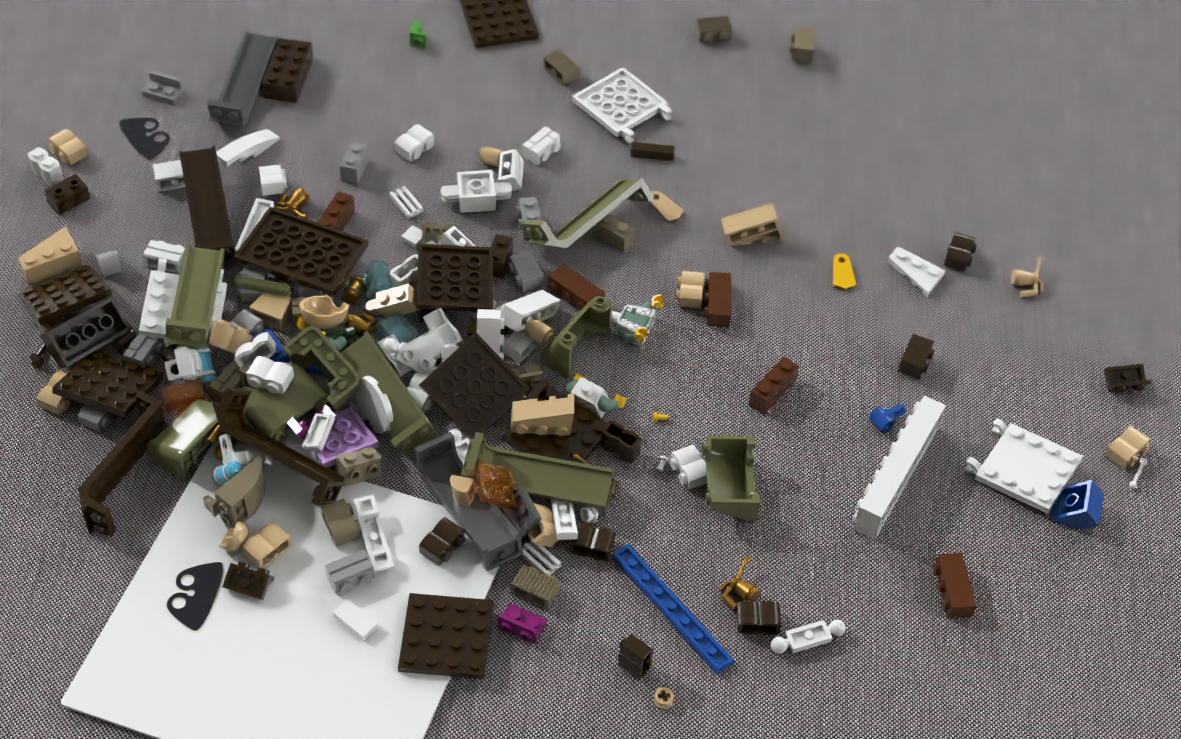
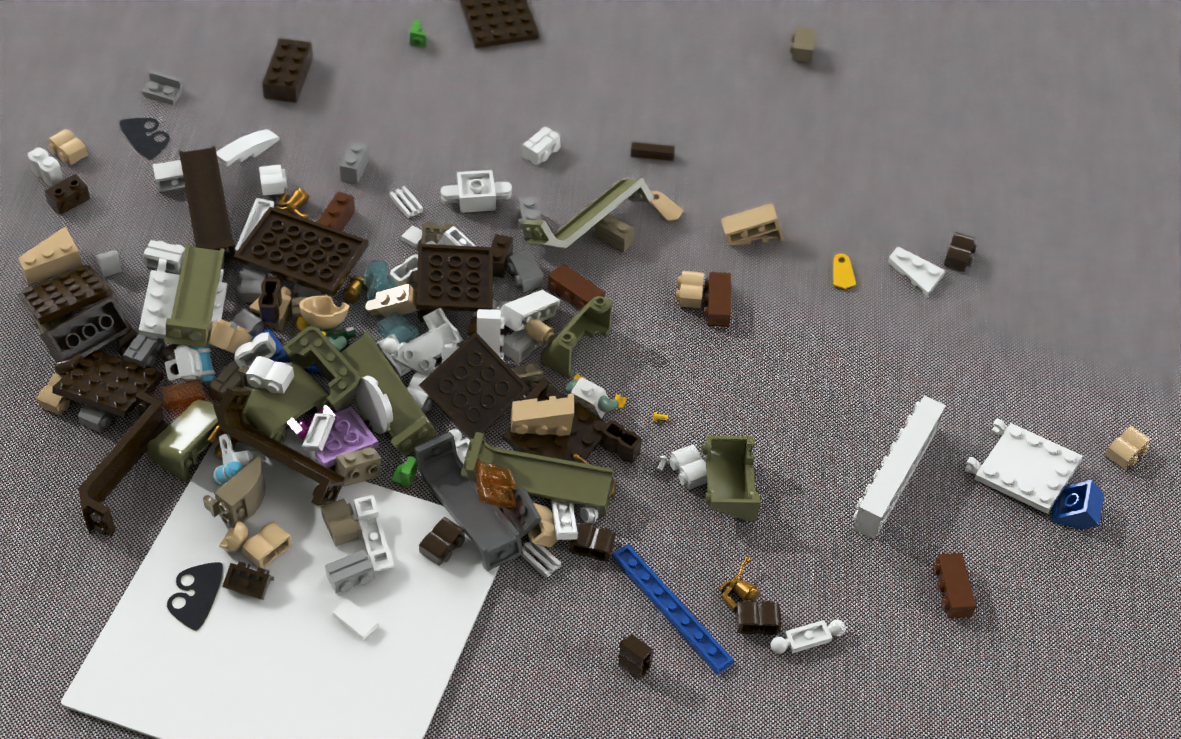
dark brown hand [30,344,47,368] -> none
dark grey panel [207,30,278,126] -> none
olive axle [234,275,290,295] -> none
pearl gold piece [344,311,381,336] -> none
white brick [394,124,434,161] -> none
dark brown plate [398,593,494,679] -> none
tan brick [450,475,477,507] -> none
tan brick [479,146,504,167] -> none
white brick [498,149,524,191] -> none
magenta bracket [498,603,547,644] -> none
dark tan brick [511,565,560,610] -> none
dark tan brick [543,49,580,86] -> none
white plate [572,67,672,144] -> none
torso [612,295,665,347] -> none
tan bush [654,687,674,710] -> none
dark tan brick [695,16,732,42] -> none
reddish brown brick [748,357,799,415] -> none
blue axle [868,404,907,433] -> none
dark brown brick [898,334,935,380] -> none
tan piece [1011,256,1043,298] -> none
dark brown bracket [1104,364,1151,393] -> none
white hinge [1129,458,1147,489] -> none
none -> dark brown arm [55,353,84,375]
none -> dark brown brick [258,278,282,323]
none -> bright green bracket [391,456,417,488]

